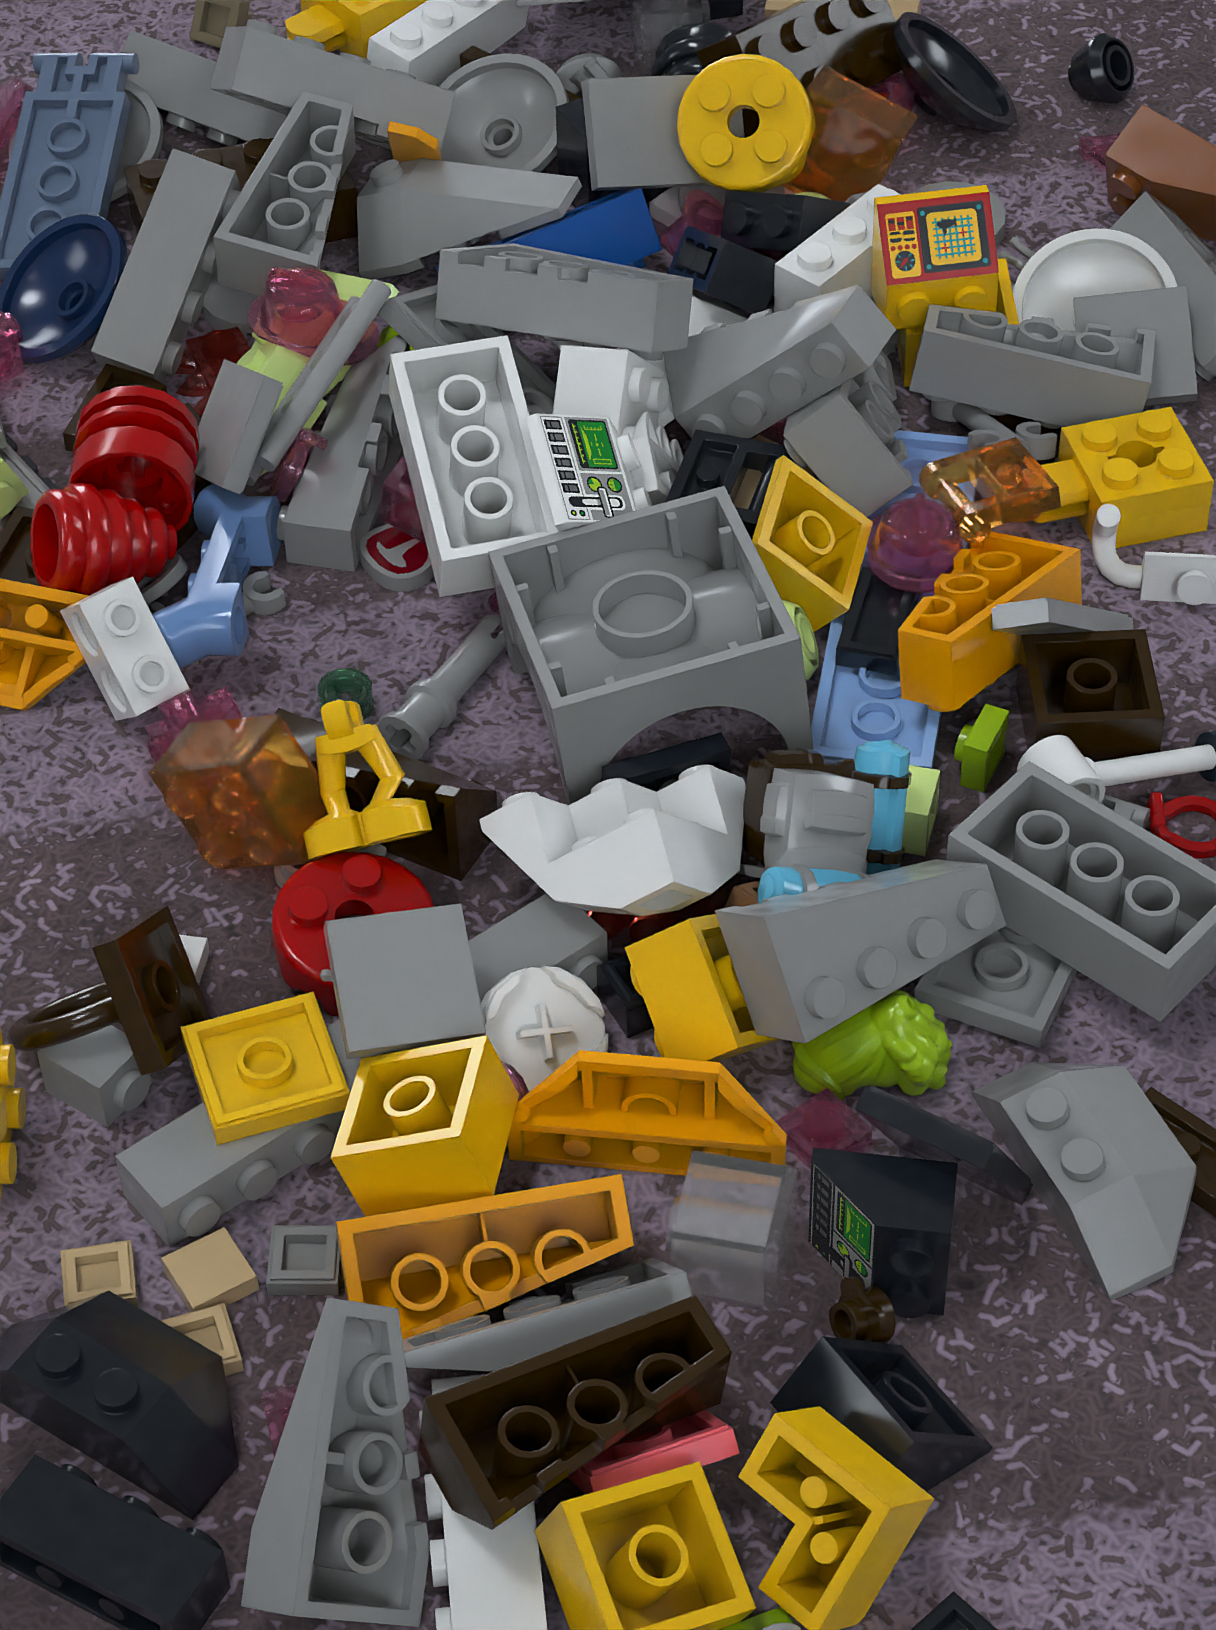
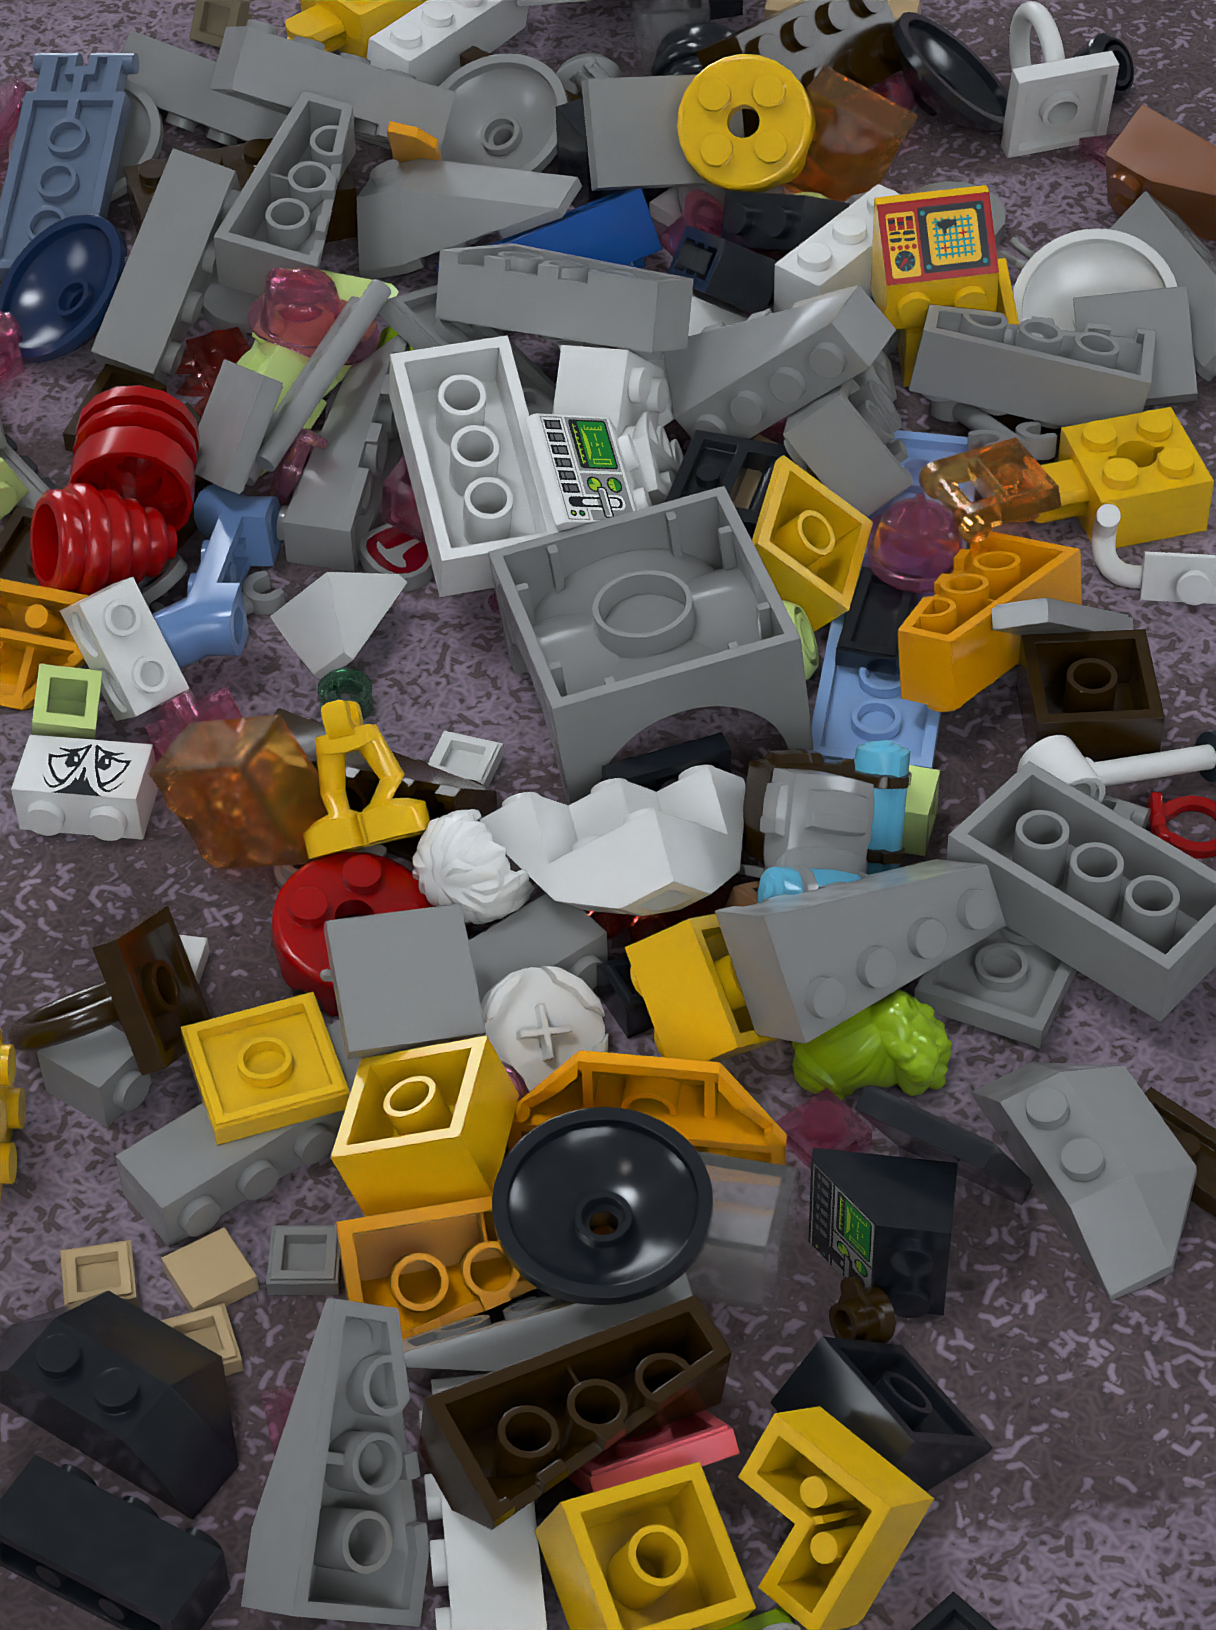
light grey pin [377,615,507,759] -> none
lime plate [954,704,1009,793] -> none
none -> white brick [11,735,160,841]
none -> yellowish green brick [32,664,102,740]
none -> white slope [270,572,407,680]
none -> white hair [412,809,535,924]
none -> white tile [428,731,503,787]
none -> black dish [492,1107,713,1305]
none -> white tile [1000,1,1119,158]

